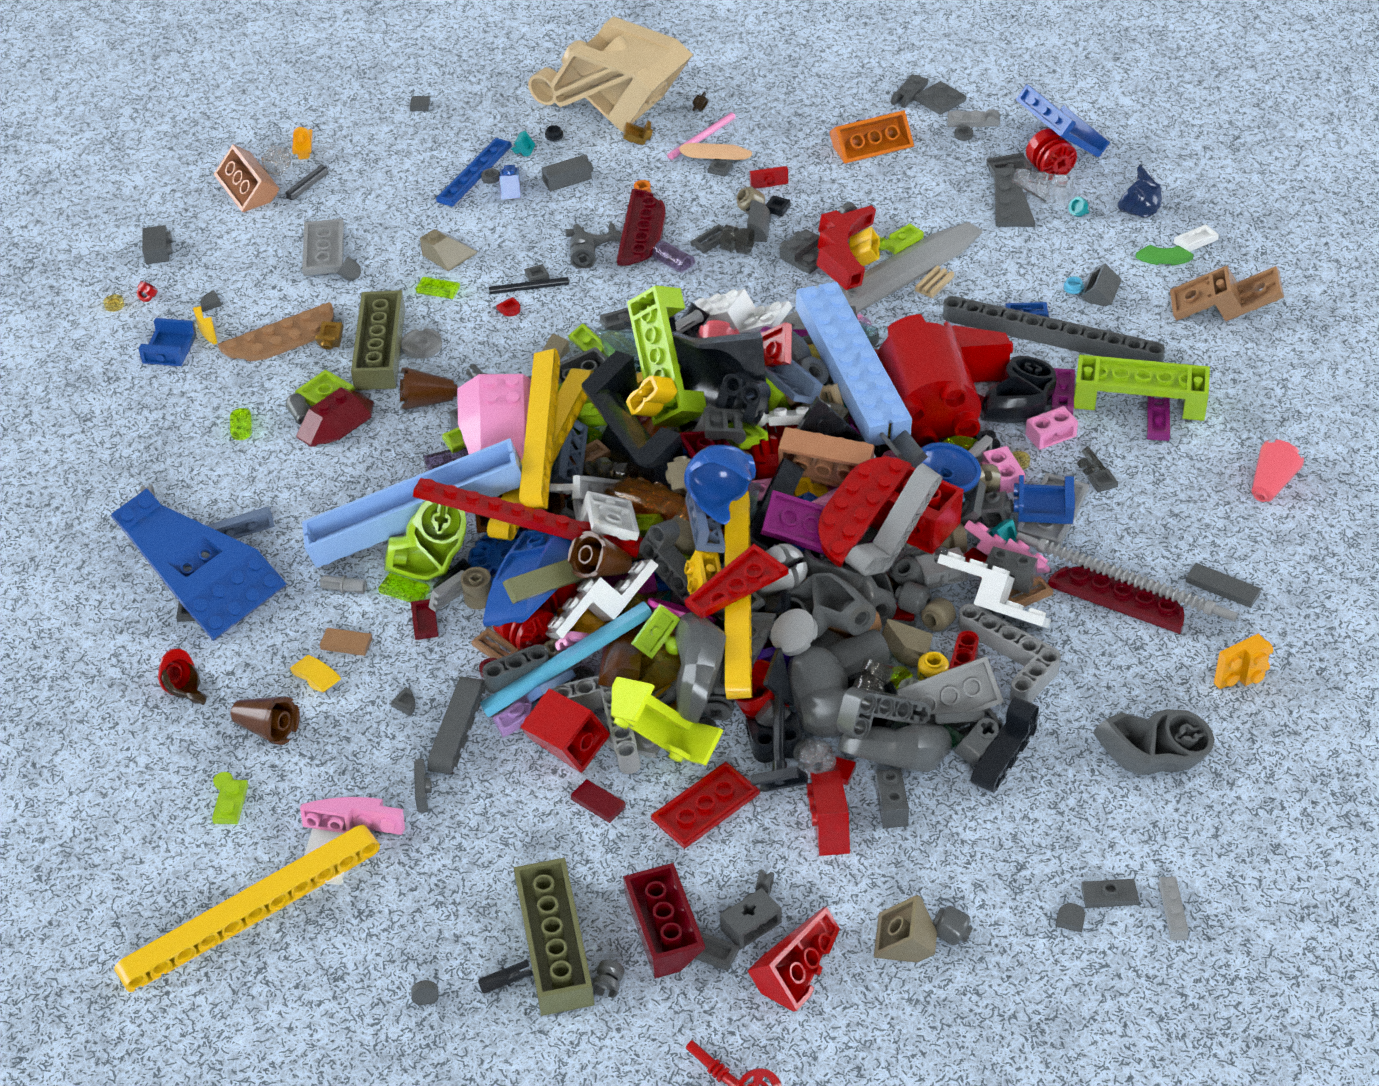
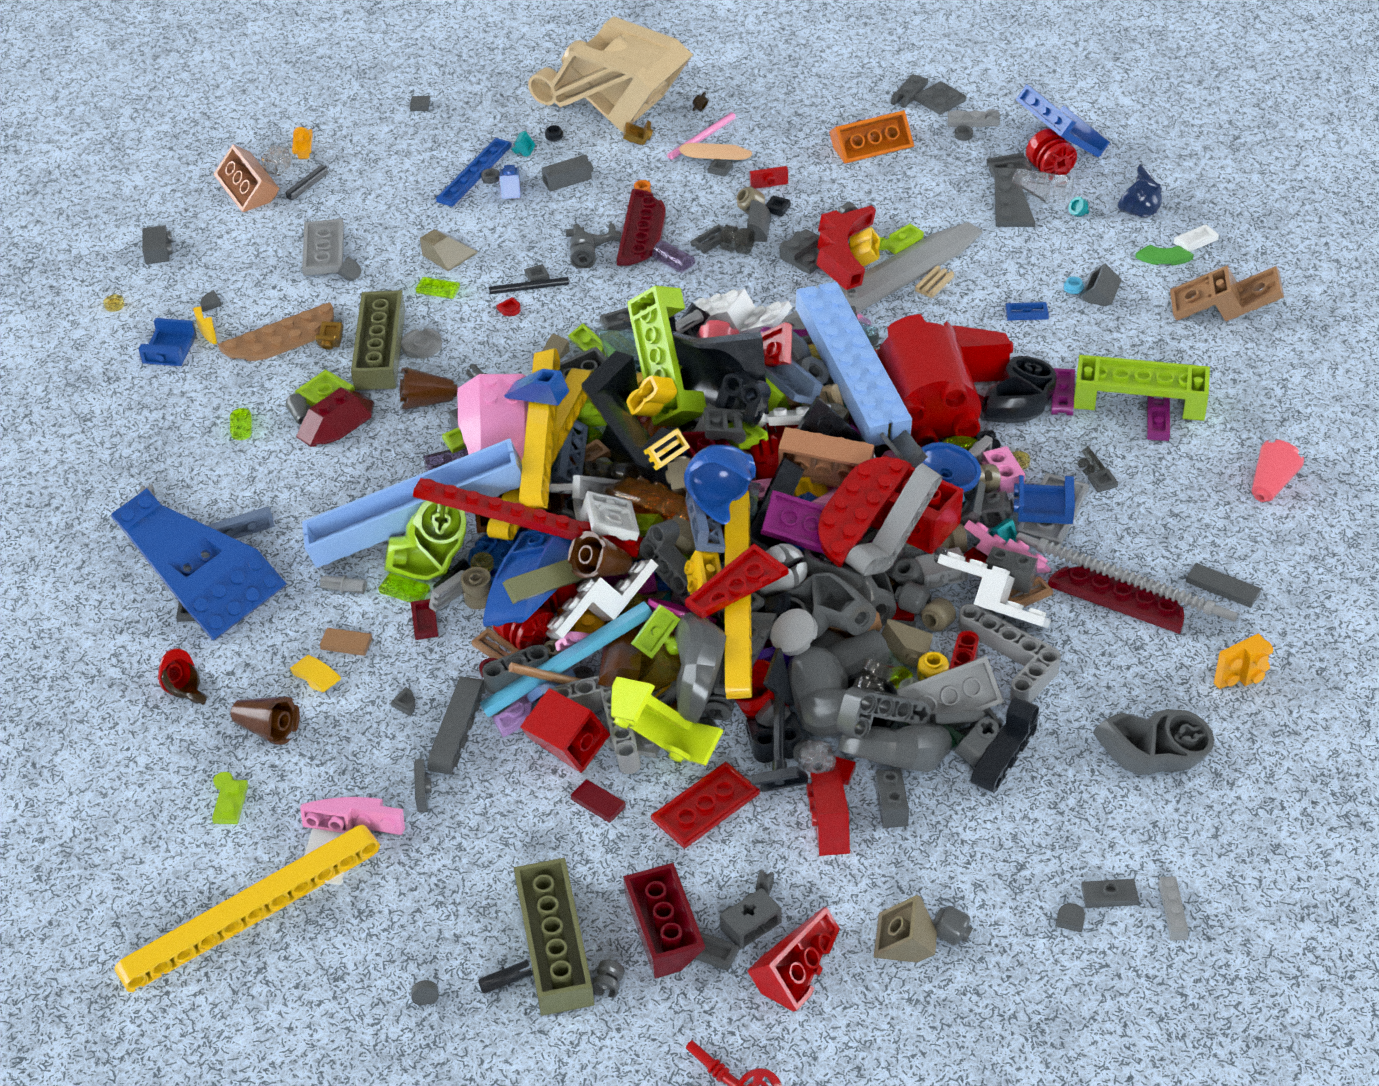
red tile [137,281,158,302] -> none
dark grey beam [943,296,1165,362] -> none
bright pink brick [1025,406,1078,450] -> none
none -> clear yellow tile [470,552,494,572]
none -> blue slope [504,369,569,406]
none -> medium nougat bar [509,662,581,684]
none -> yellow tile [644,428,690,470]

